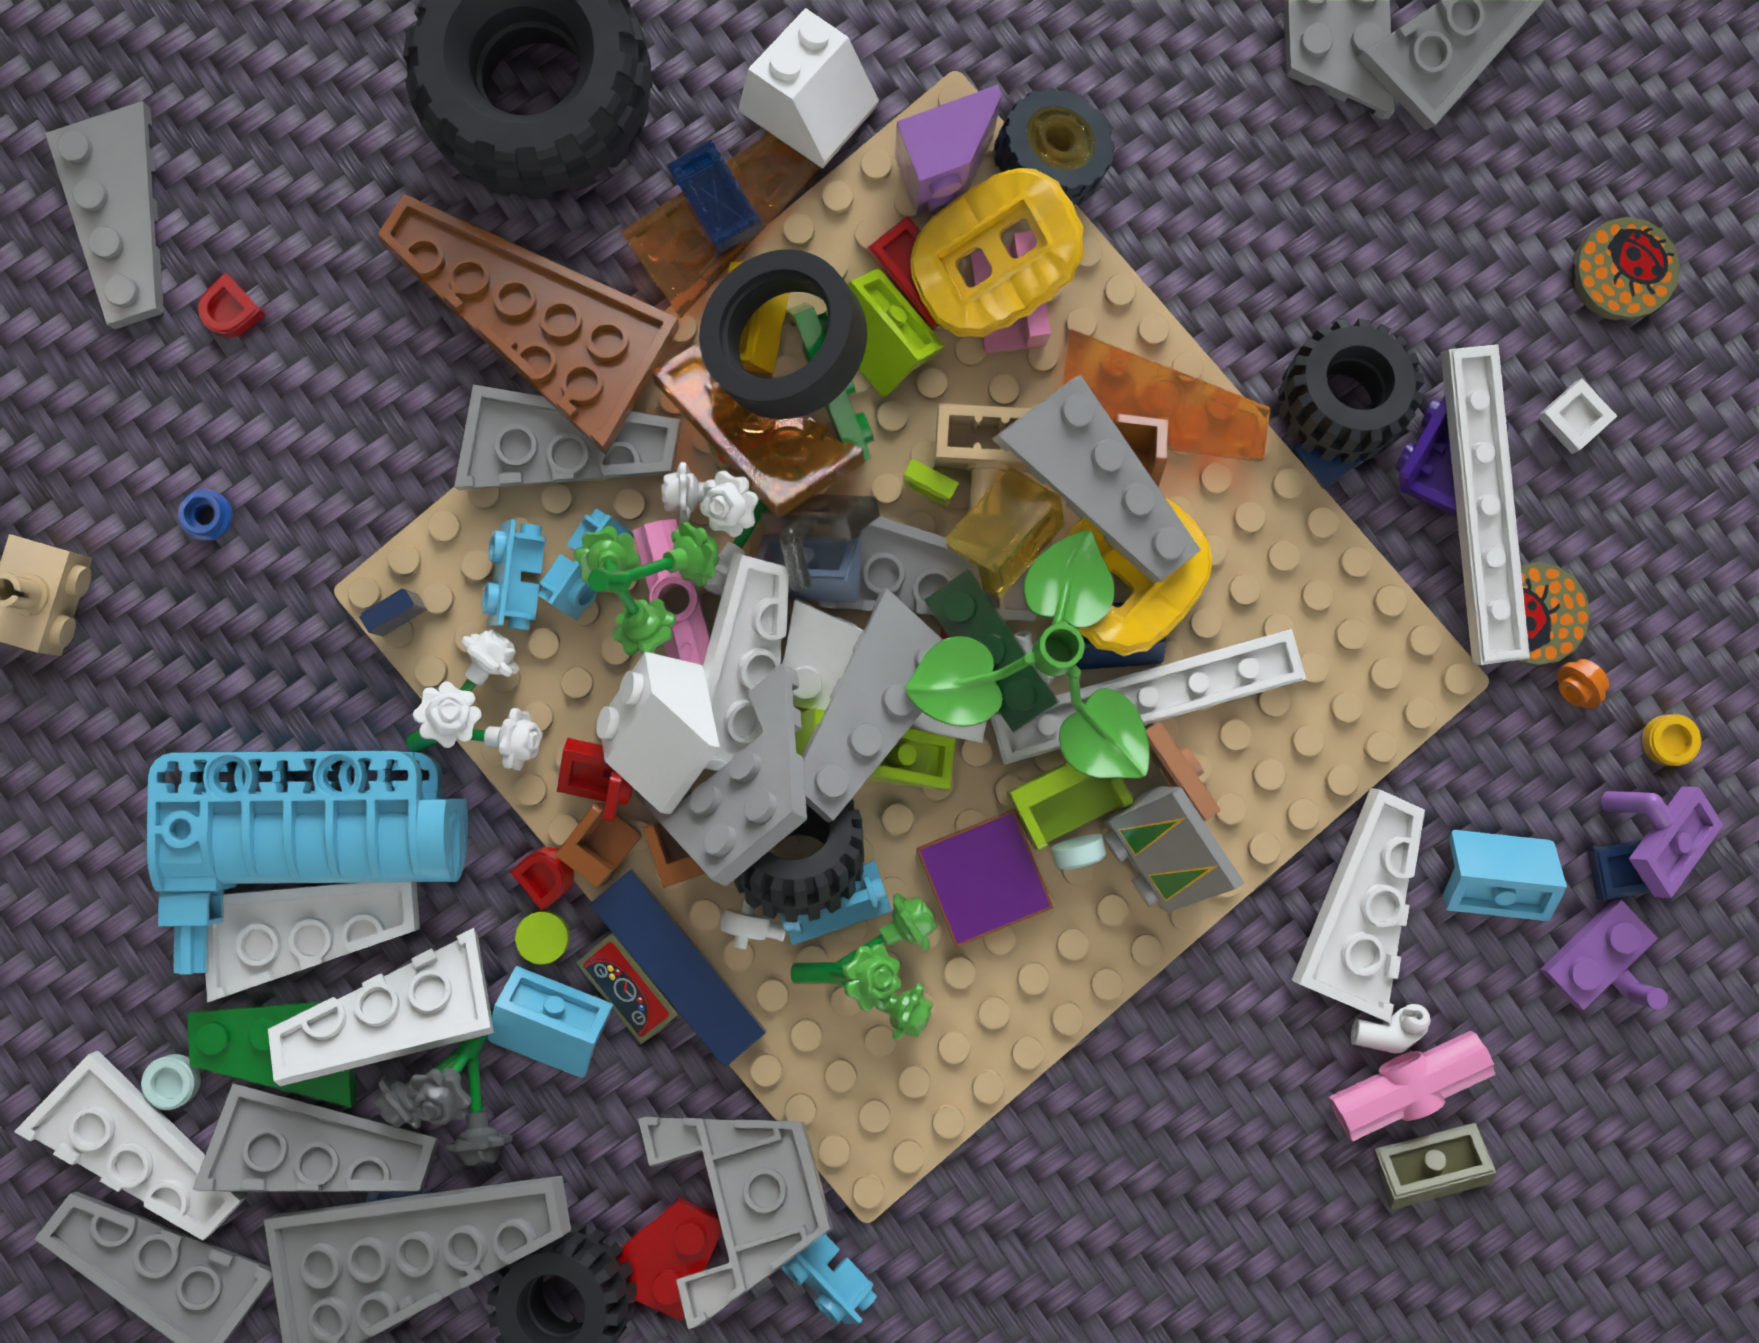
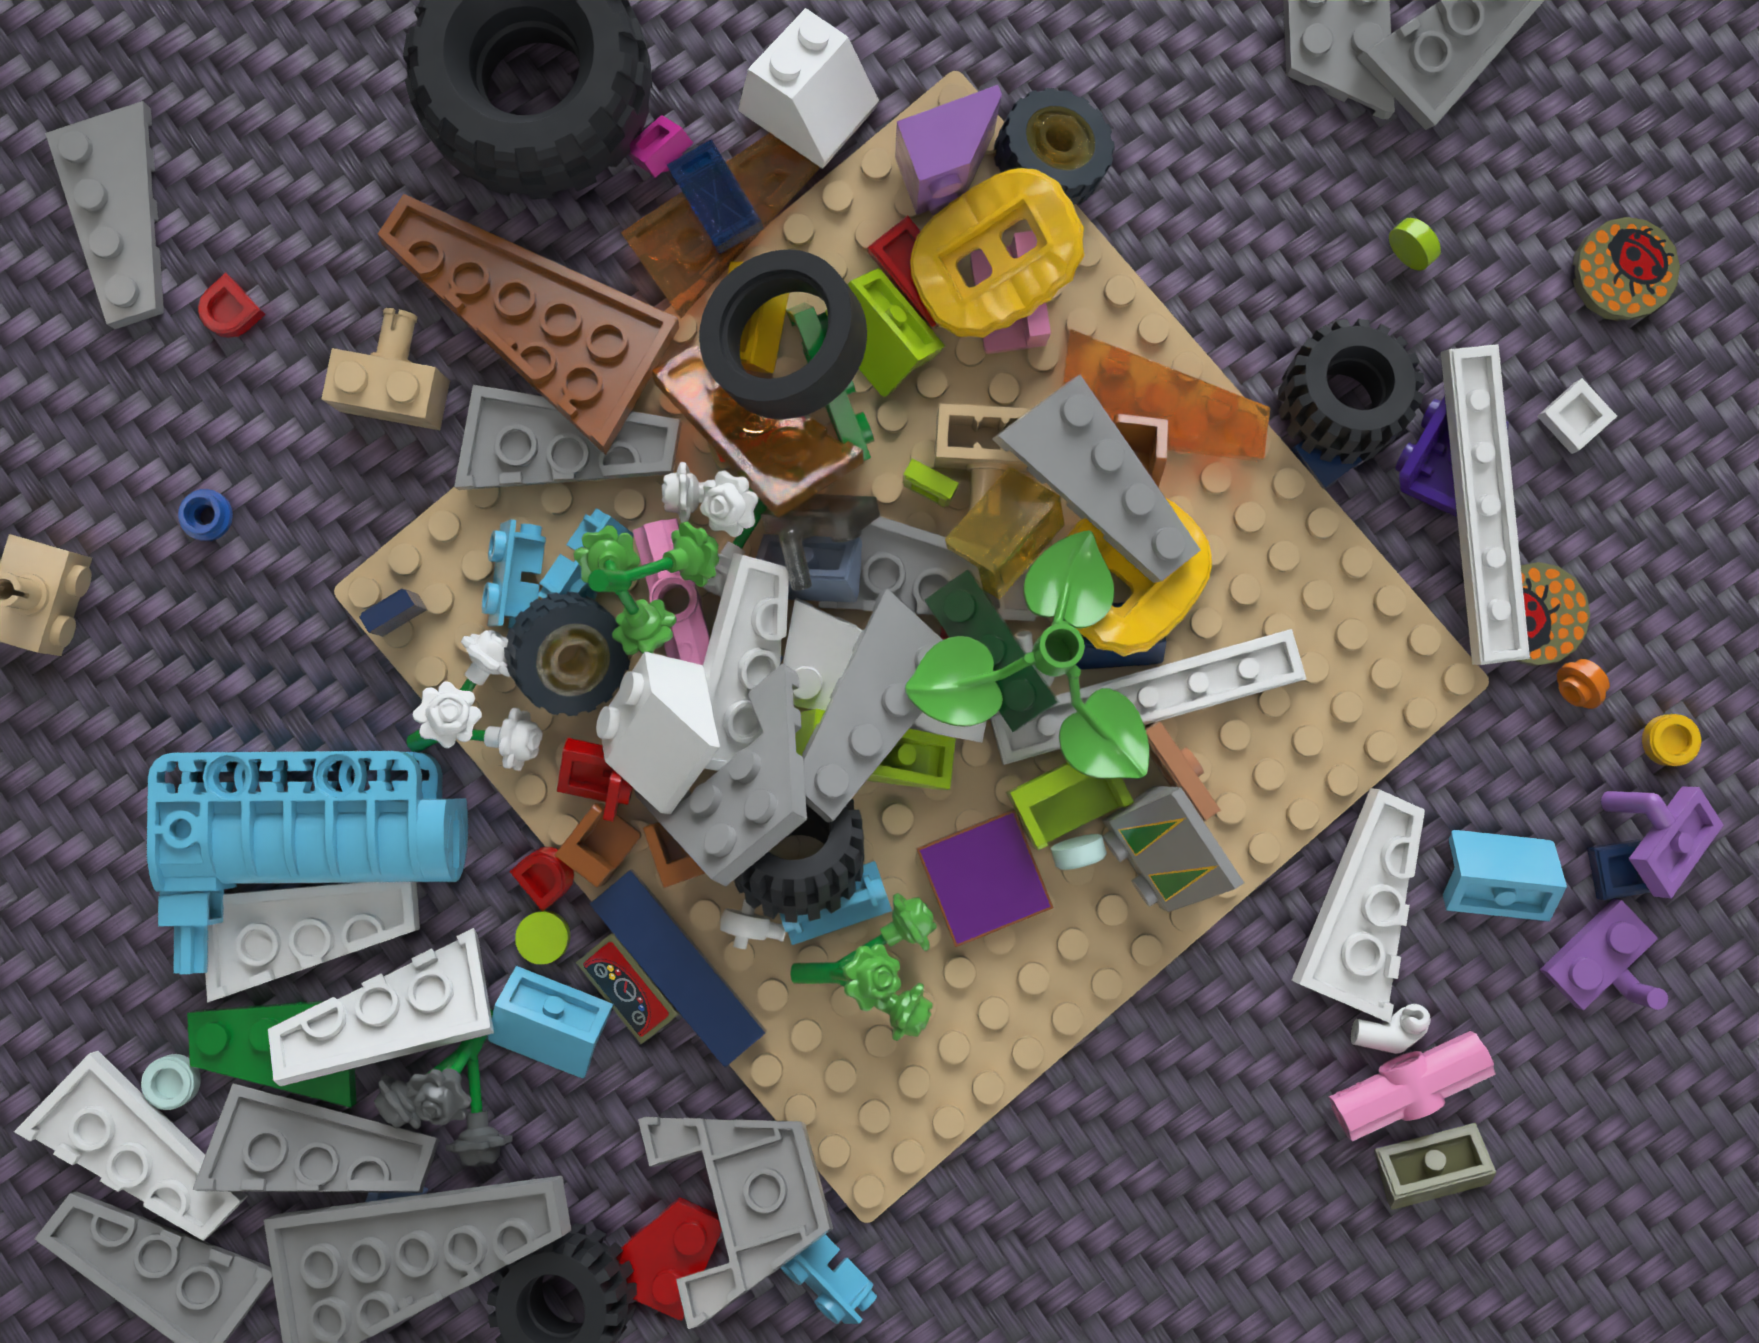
none -> tan brick [322,308,450,430]
none -> black wheel [504,592,630,716]
none -> dark pink plate [628,115,693,178]
none -> lime tile [1389,218,1441,271]

